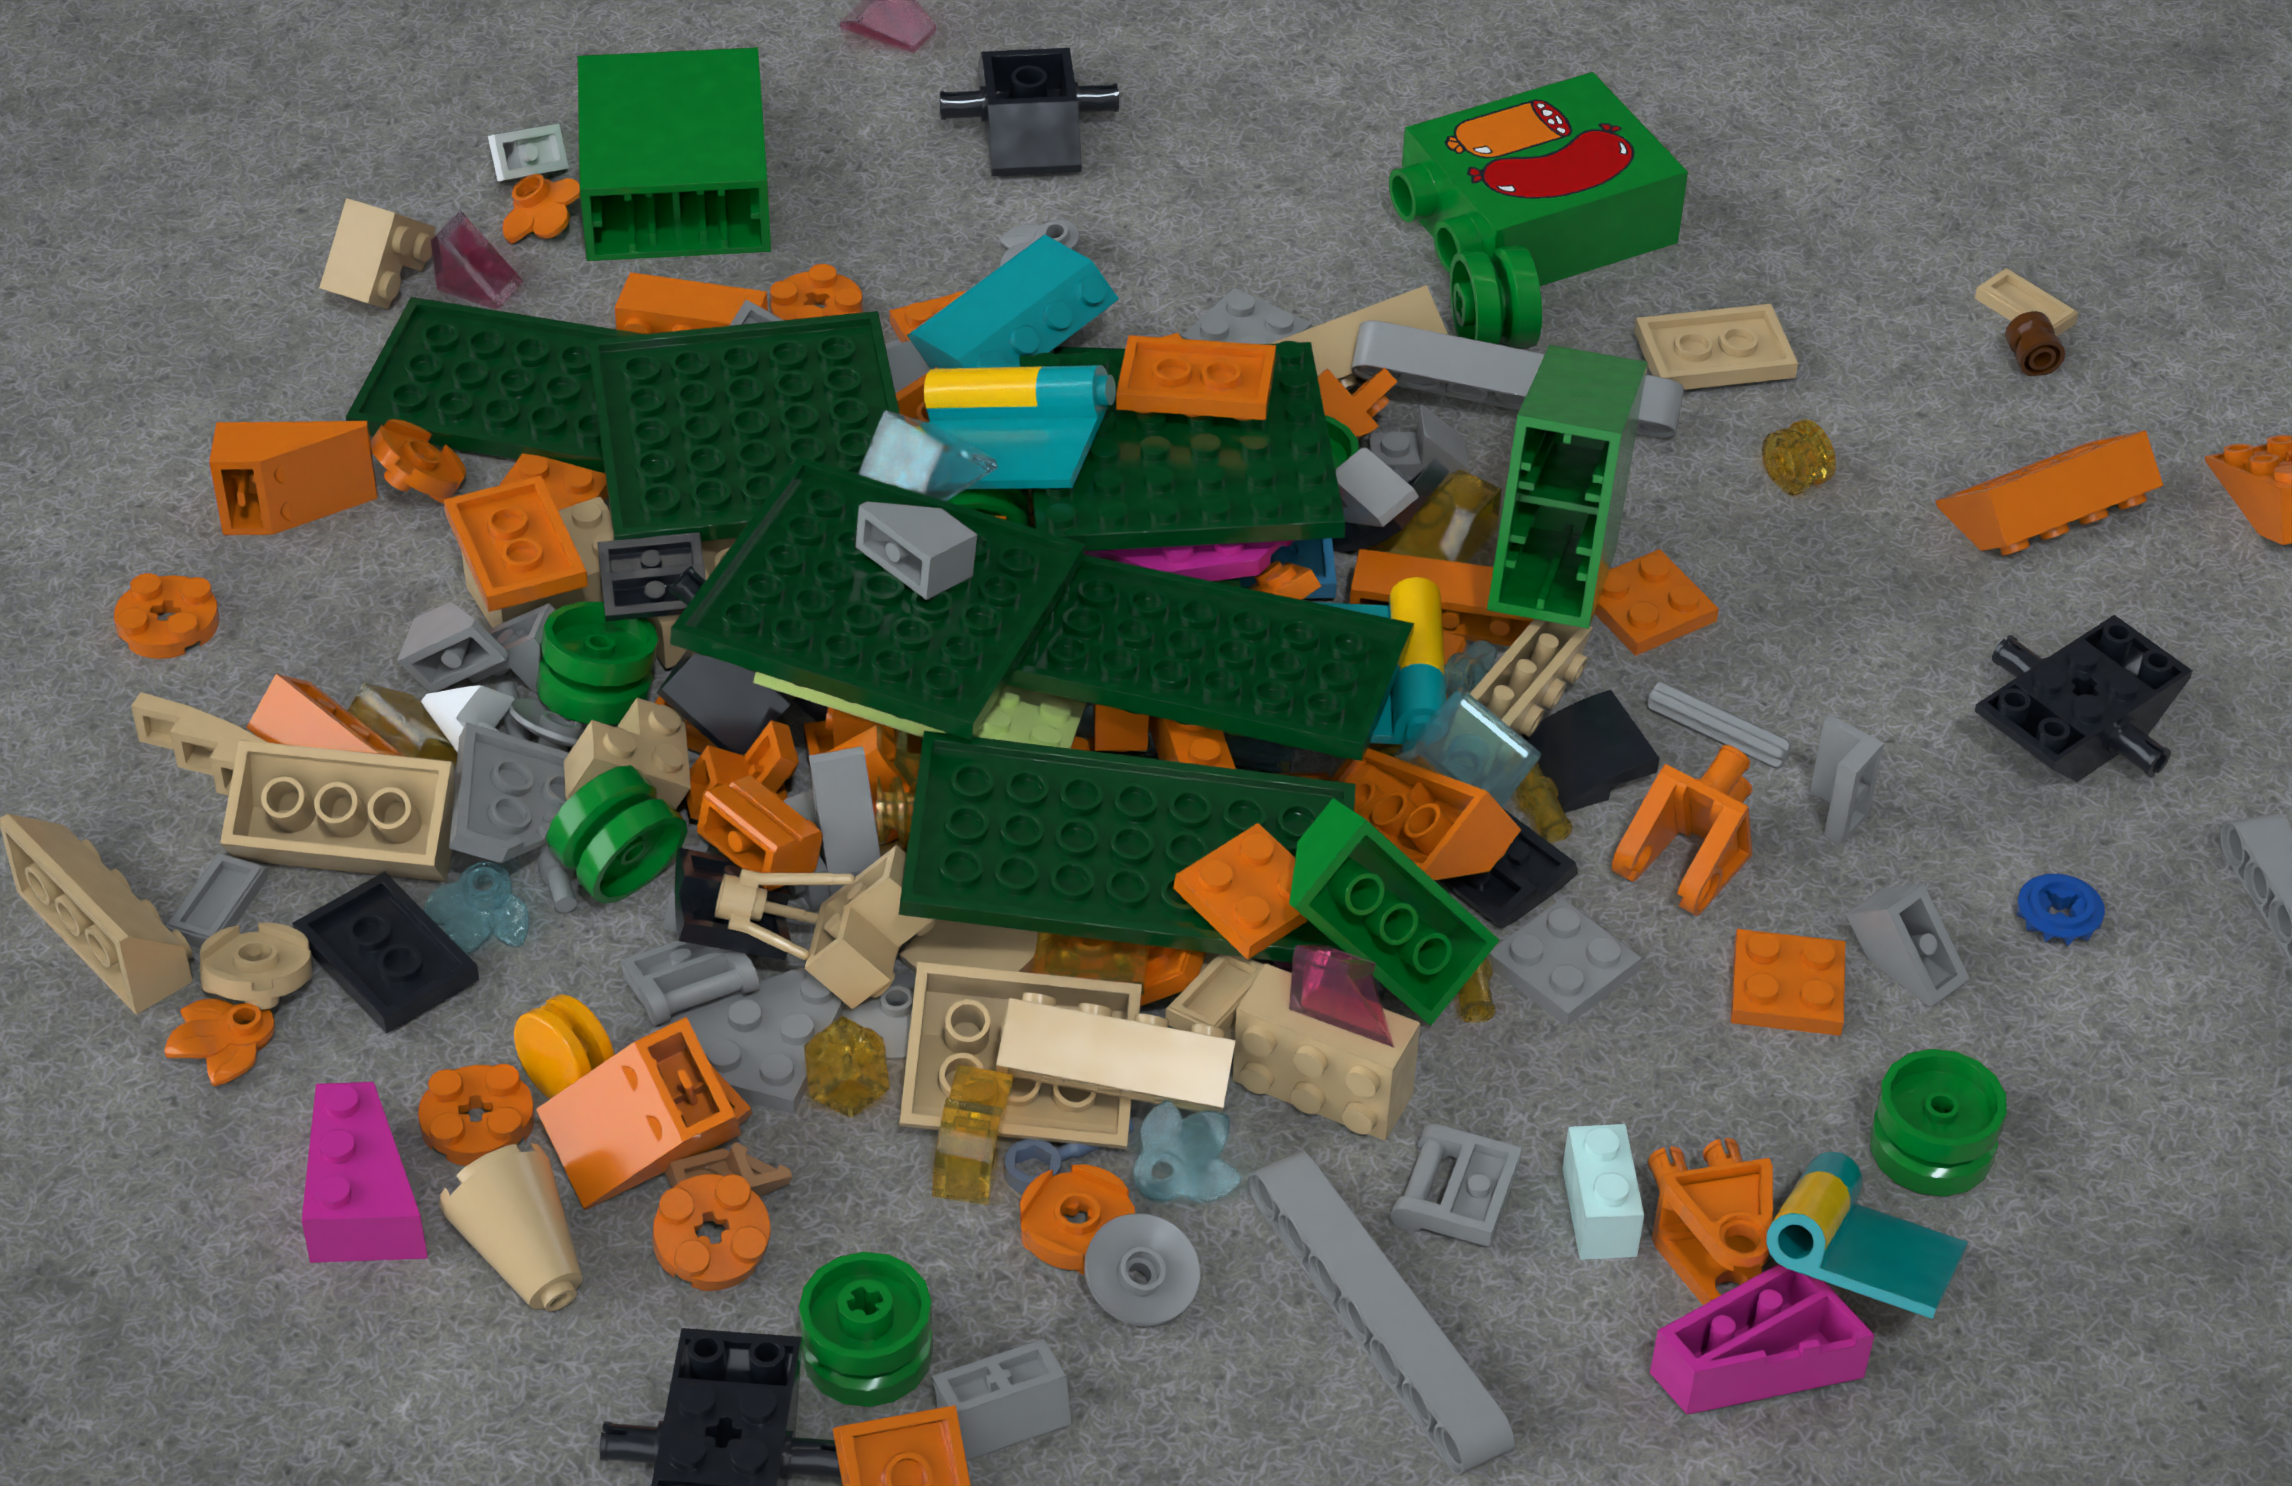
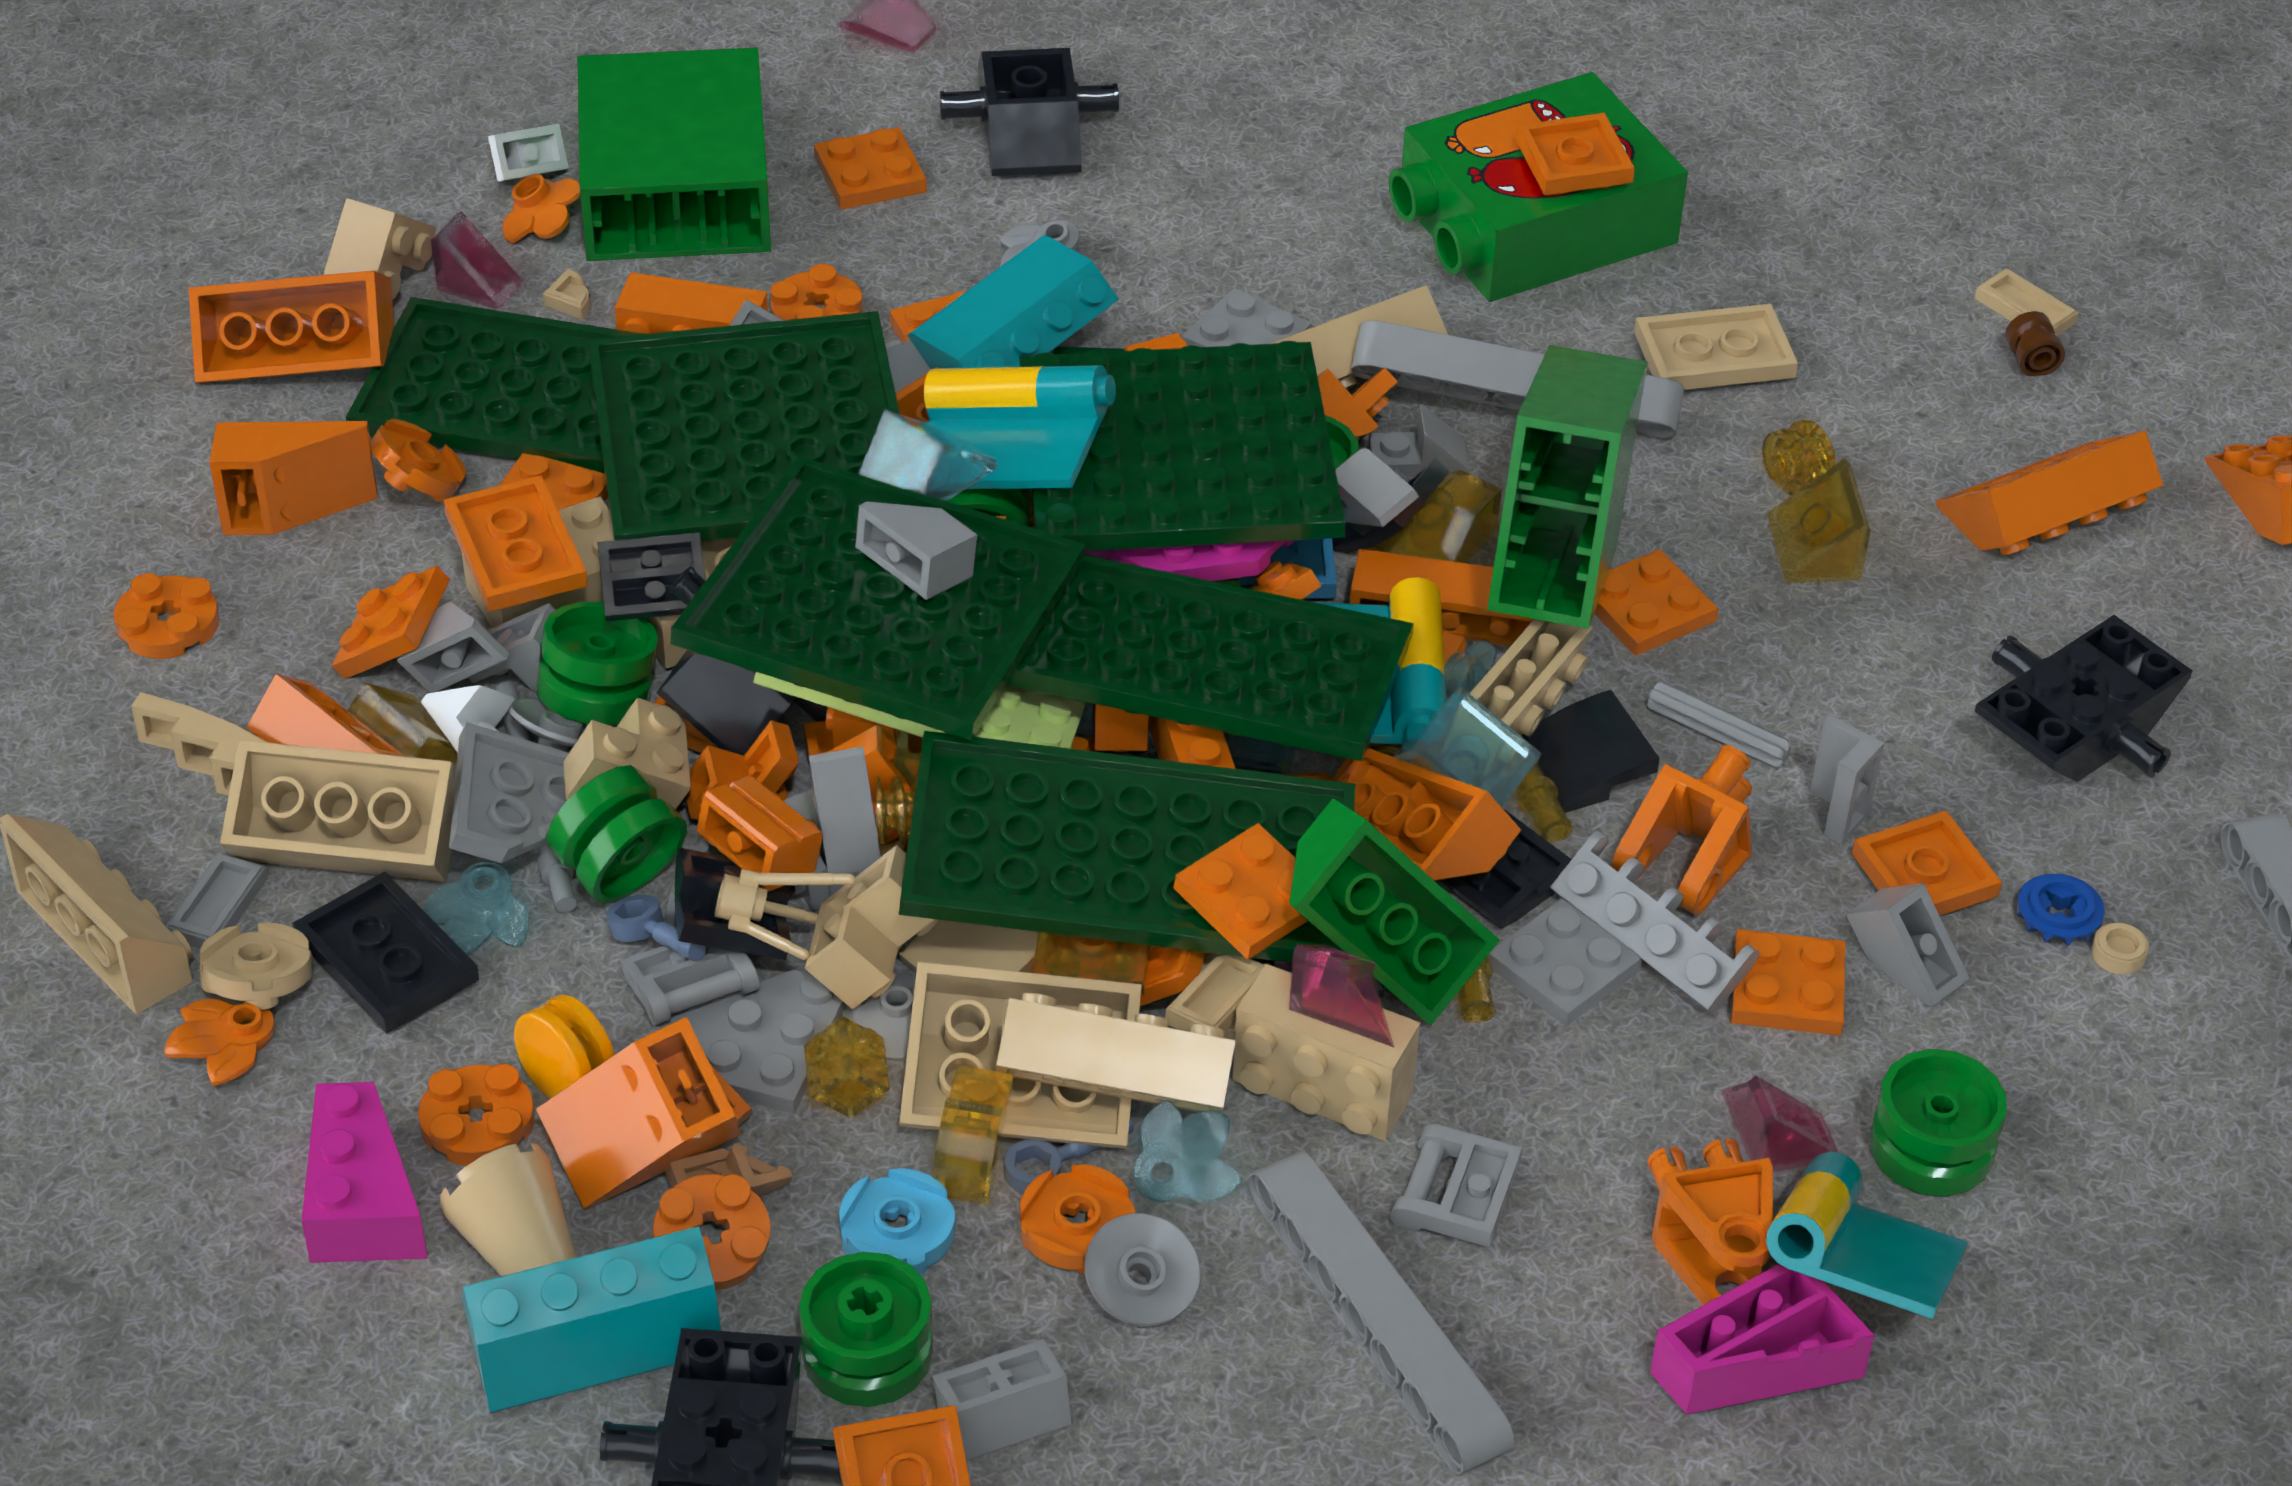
orange plate [1116,335,1276,421] -> none
green wheel [1449,245,1542,349] -> none
light aqua brick [1562,1124,1644,1260] -> none
none -> orange slope [188,270,394,383]
none -> orange plate [332,565,450,679]
none -> teal slope [461,1226,722,1413]
none -> tan tile [542,268,590,320]
none -> sand blue piece [607,895,706,961]
none -> orange plate [814,127,927,210]
none -> medium azure plate [839,1168,956,1276]
none -> orange plate [1516,113,1635,195]
none -> light grey hinge [1550,831,1759,1015]
none -> clear pink slope [1721,1076,1838,1172]
none -> clear yellow slope [1767,458,1871,583]
none -> orange plate [1851,810,2002,916]
none -> tan tile [2091,923,2149,974]

